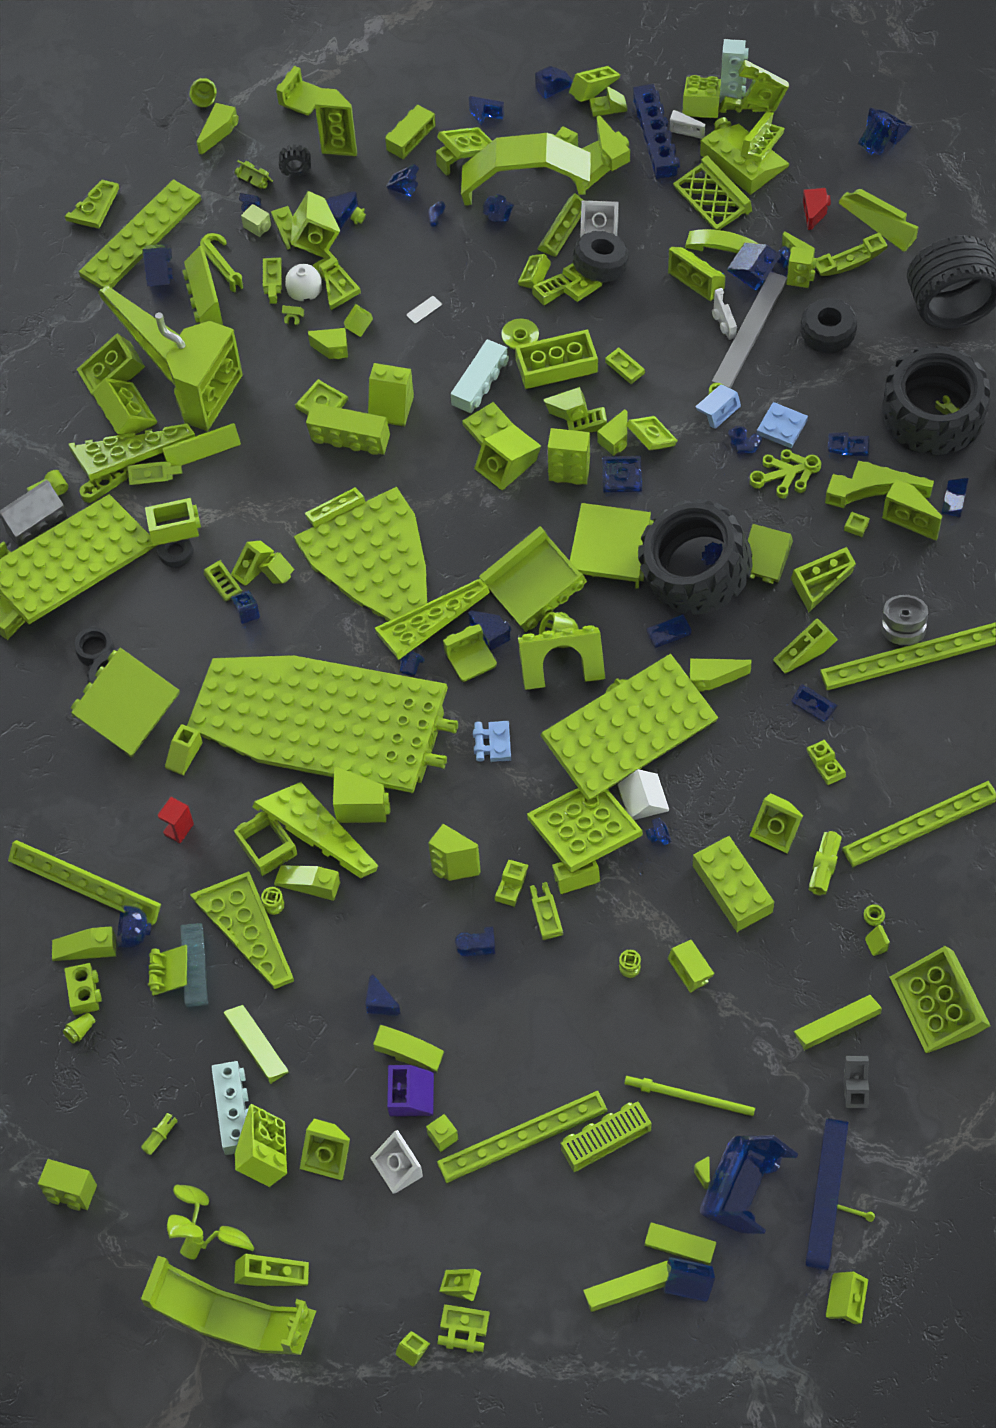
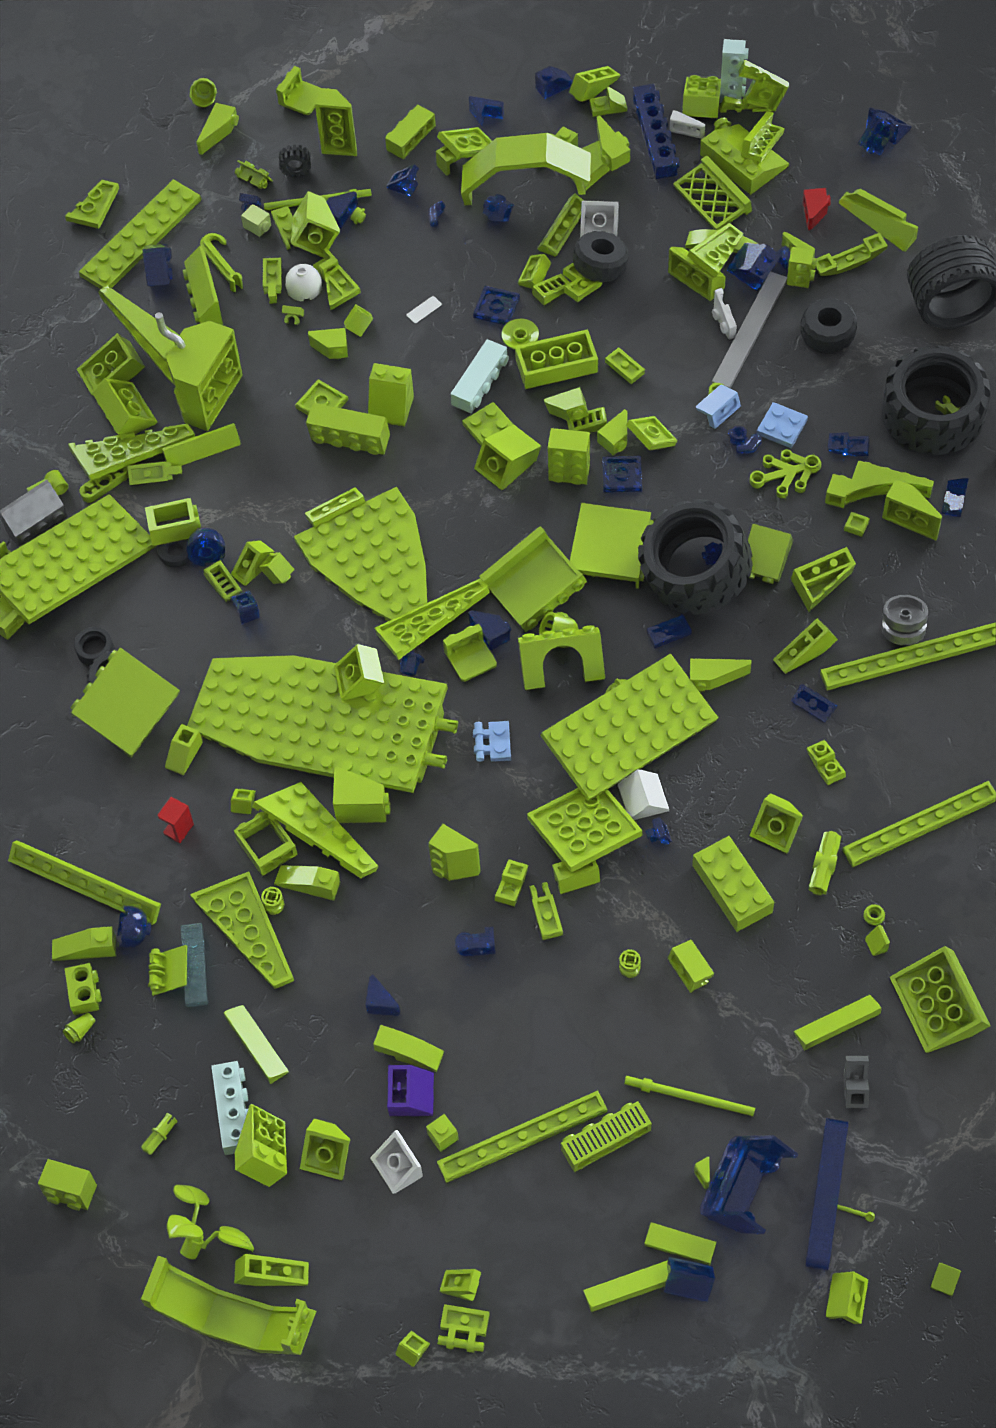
none -> clear blue cylinder [187,528,226,567]
none -> lime slope [231,789,255,814]
none -> lime bar [264,189,372,210]
none -> lime slope [334,644,384,700]
none -> clear blue tile [473,286,520,325]
none -> lime wing [687,223,743,278]
none -> lime slope [930,1263,961,1296]

